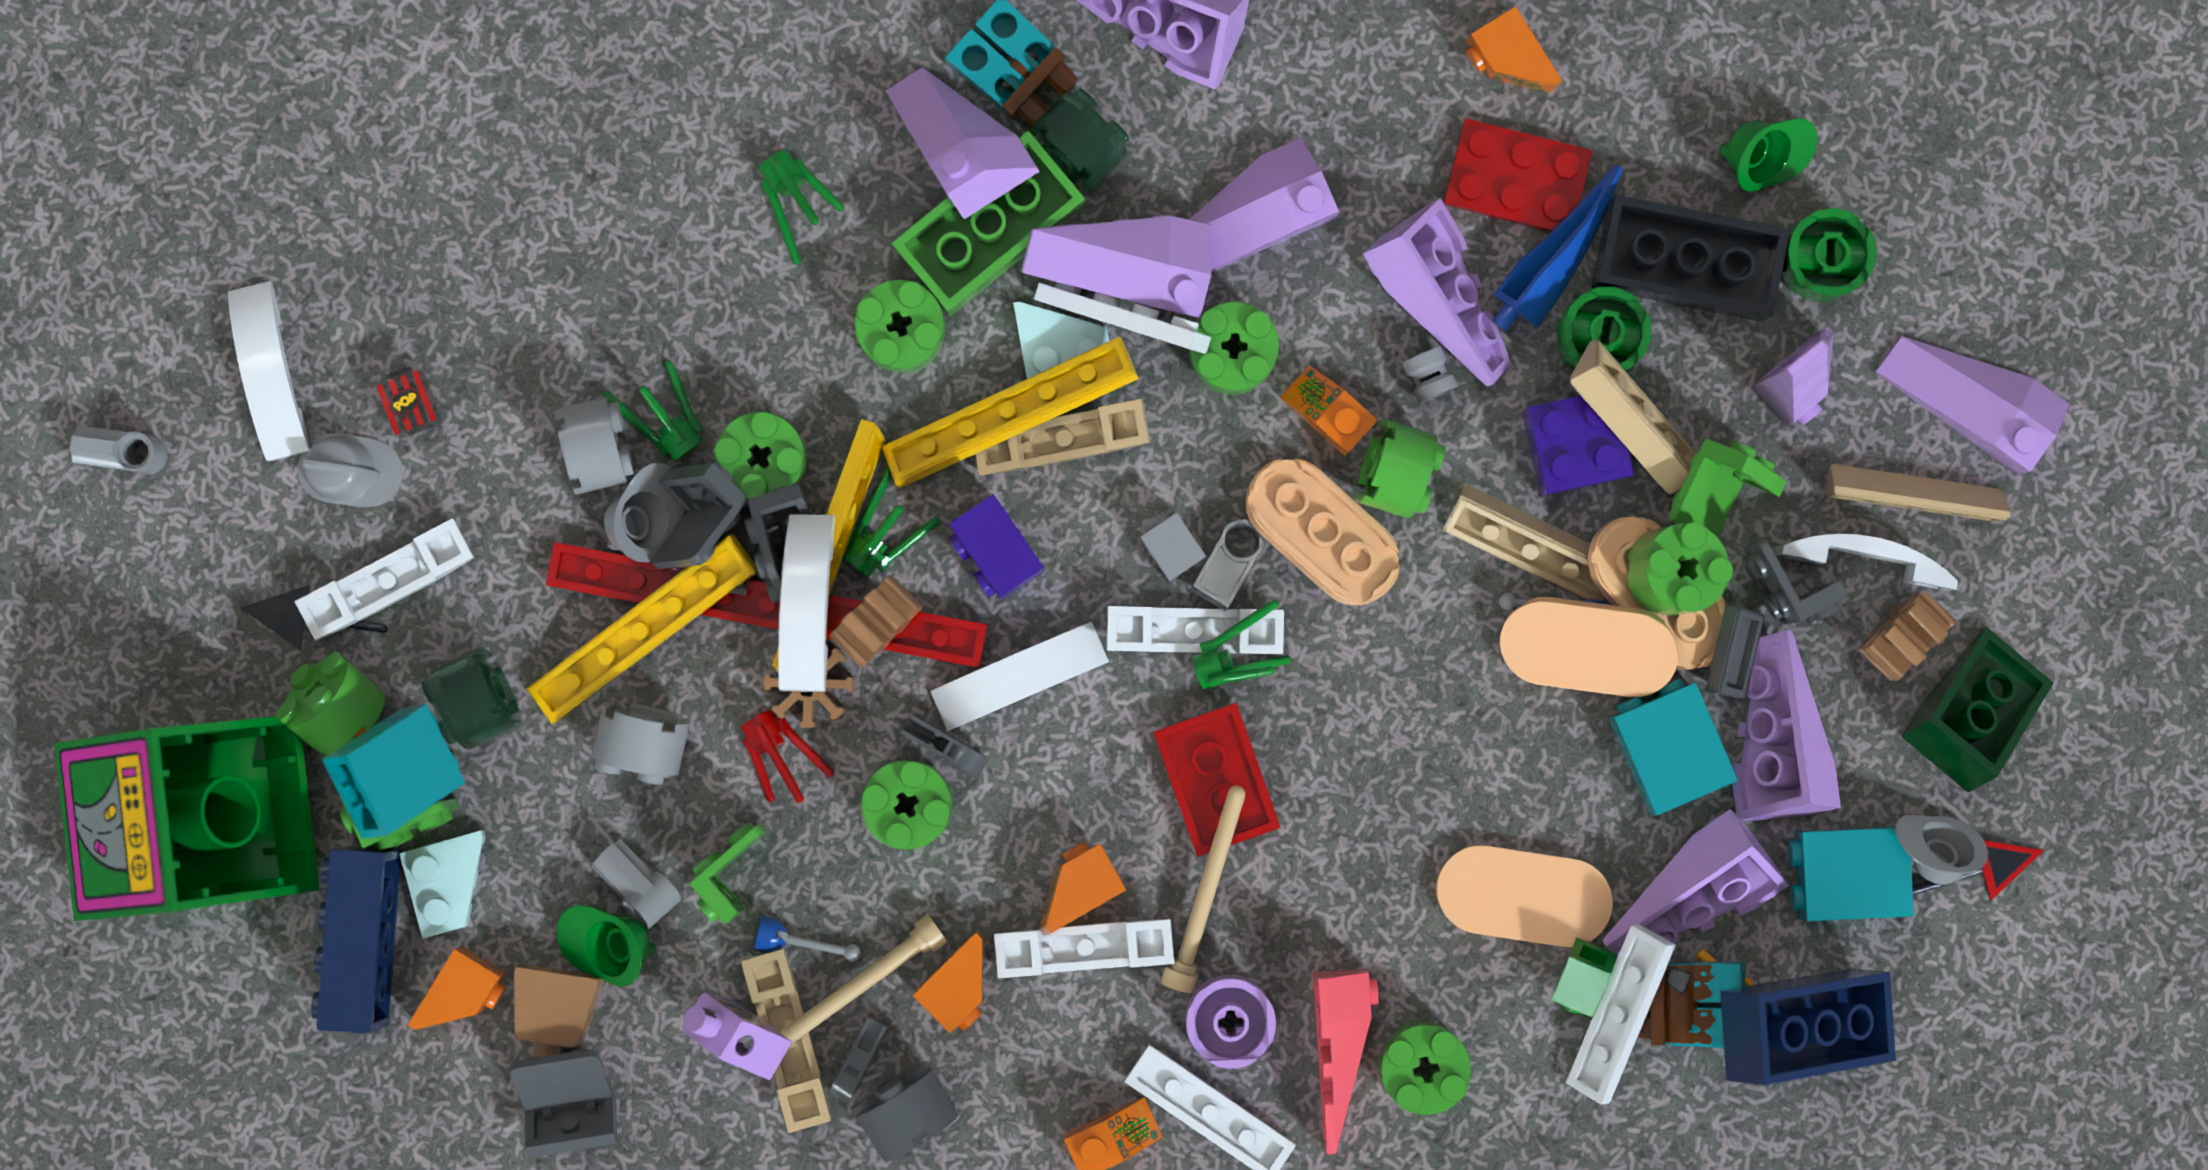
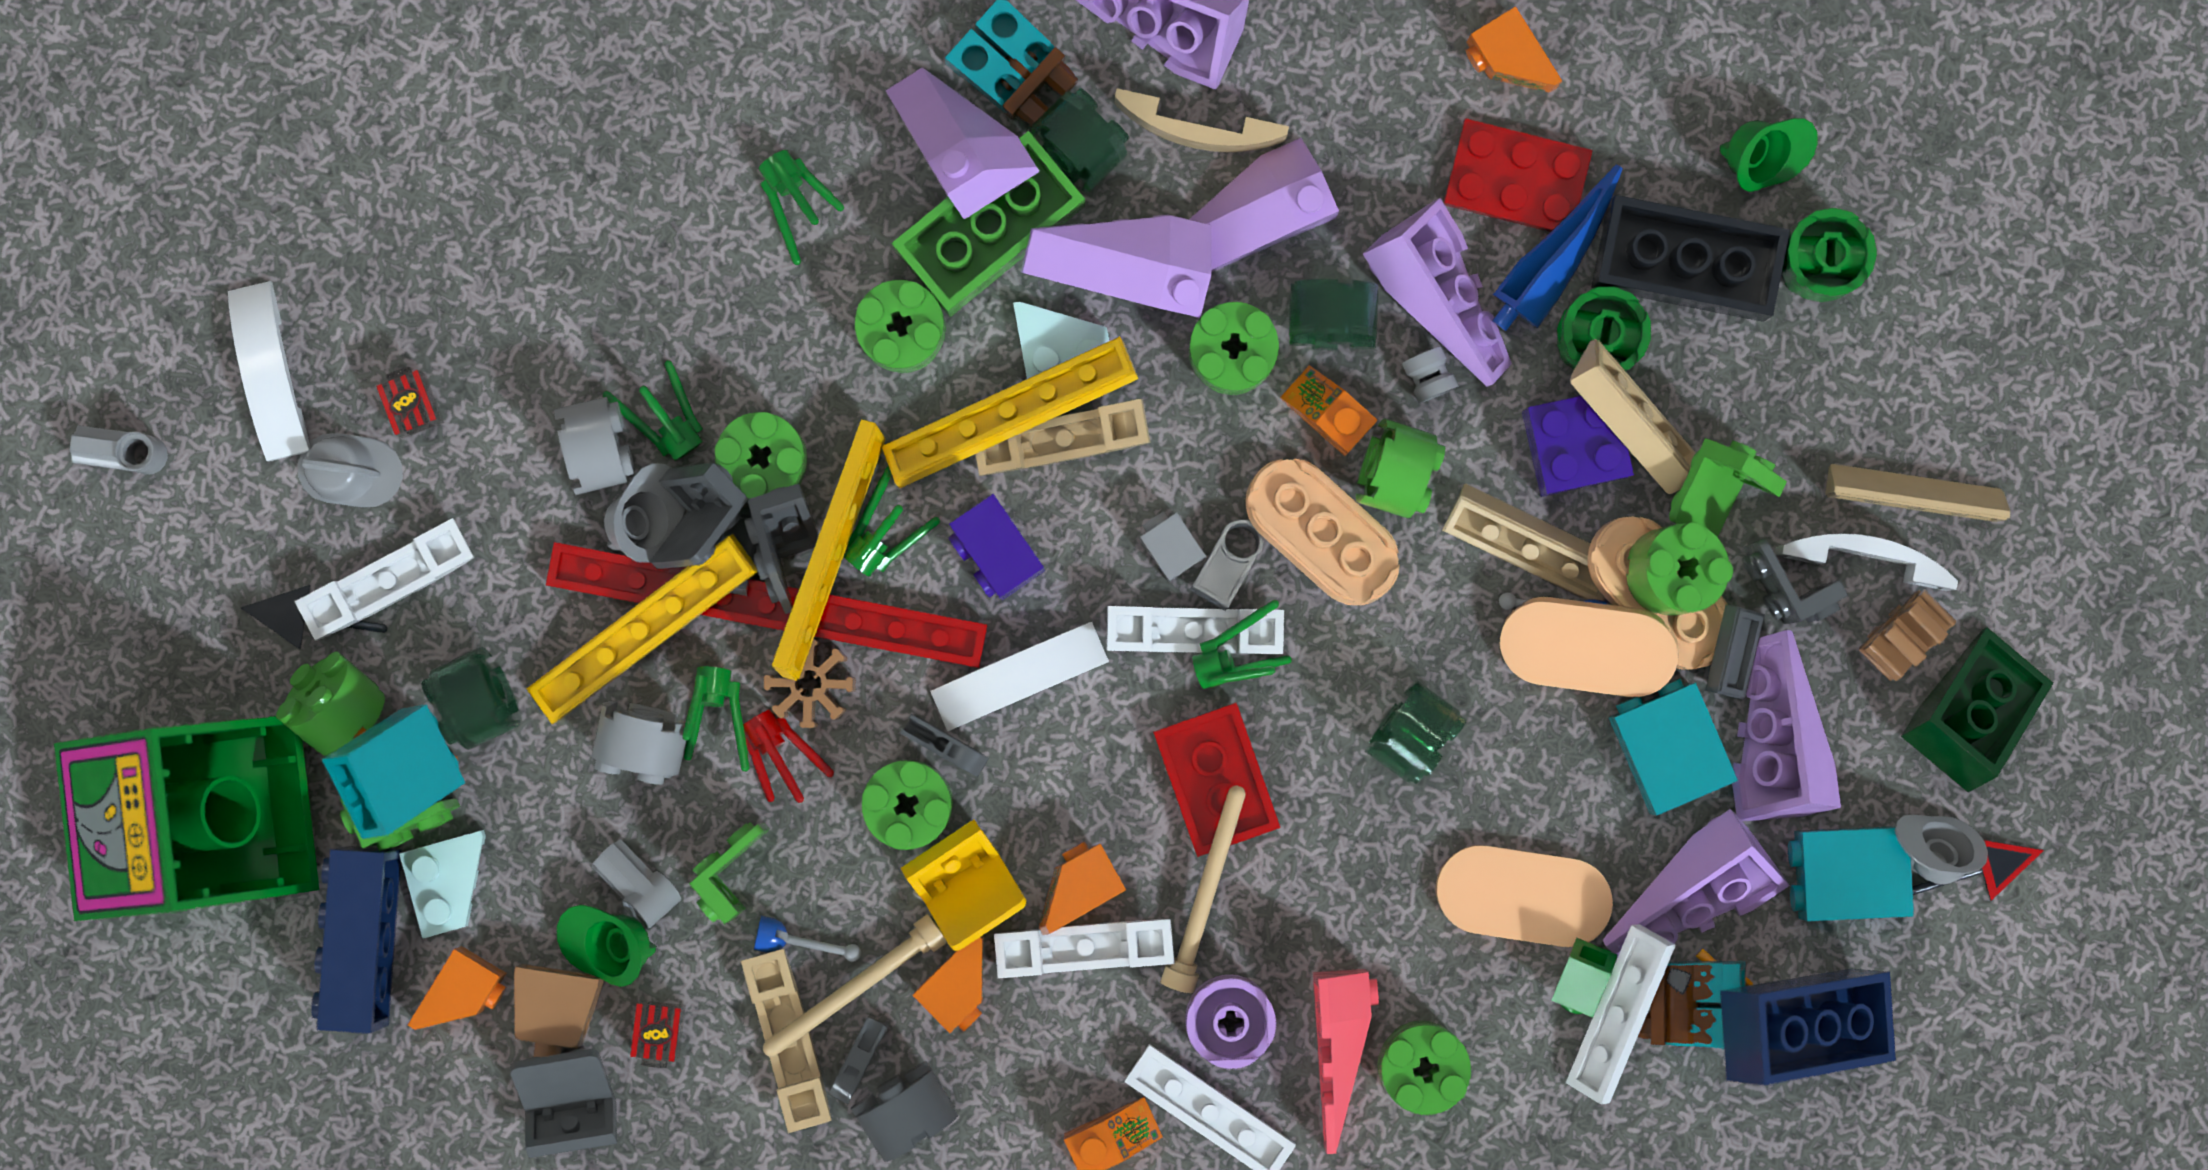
lavender torso [683,992,792,1080] -> none
white slope [779,514,835,692] -> none
medium nougat gear [829,575,923,668] -> none
white plate [1034,282,1211,354] -> none
lavender wedge [1752,326,1833,426] -> none
lavender wedge [1875,336,2069,475] -> none
none -> brick [630,1000,686,1068]
none -> green plant [682,666,750,772]
none -> yellow bracket [900,819,1026,951]
none -> tan slope [1115,88,1289,152]
none -> clear green brick [1288,279,1378,351]
none -> clear green brick [1365,680,1467,784]

